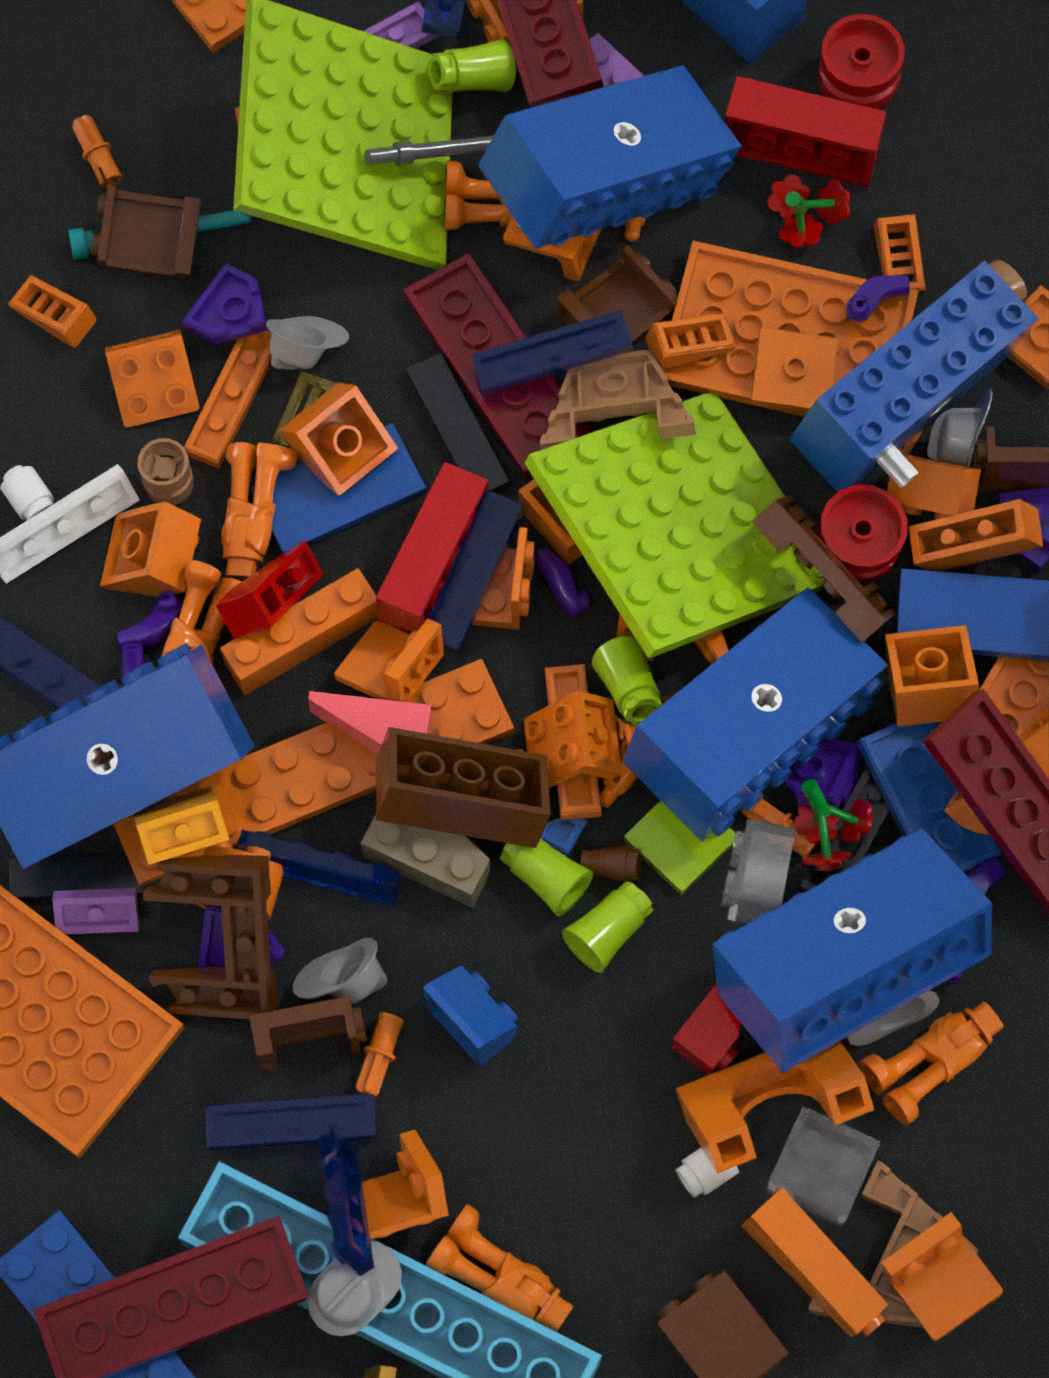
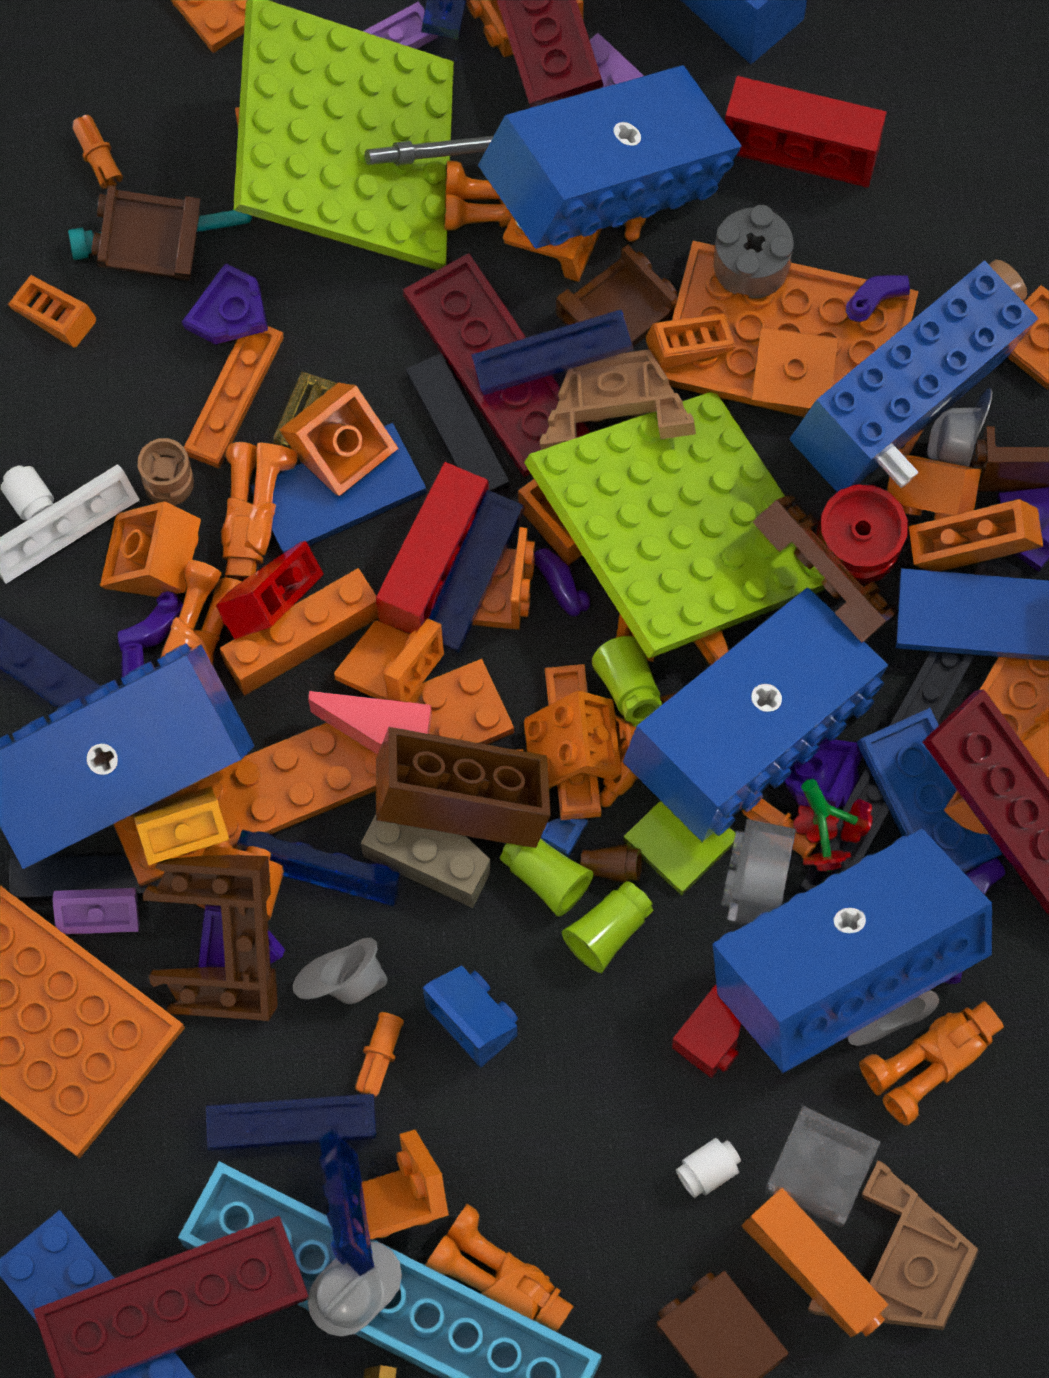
orange bracket [105,330,200,427] -> none
reddish brown panel [250,996,367,1075] -> none
light grey piece [266,316,349,370] -> none
lime plant [428,39,516,92] -> none
orange arch [675,1041,874,1174] -> none
red plant [767,174,850,248] -> none
red wheel [818,14,905,110] -> none
orange slope [873,214,926,292] -> none
orange bracket [881,1212,1003,1342] -> none
orange brick [885,625,979,727] -> none
none -> dark grey brick [714,205,794,298]

